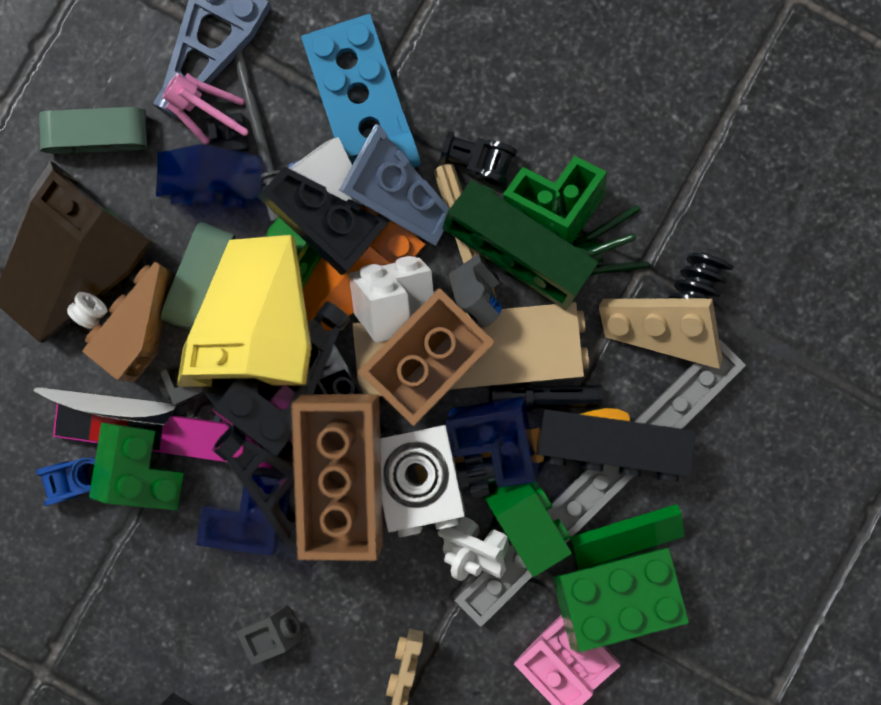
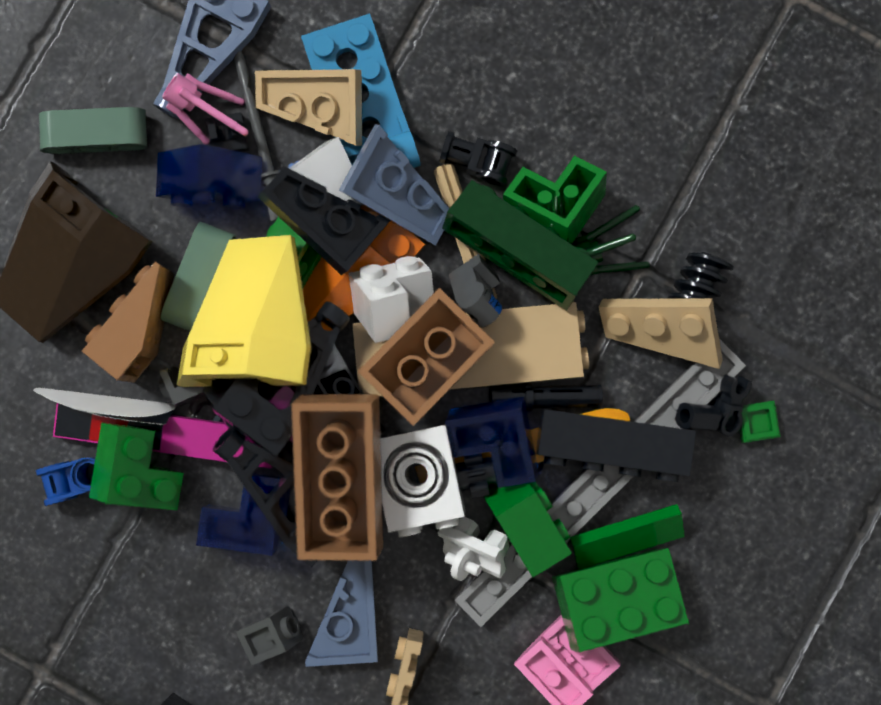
white bush [67,292,107,329] -> none
none -> tan wing [255,69,362,146]
none -> sand blue wing [305,560,378,667]
none -> black bar [675,374,752,437]
none -> green tile [739,400,781,443]

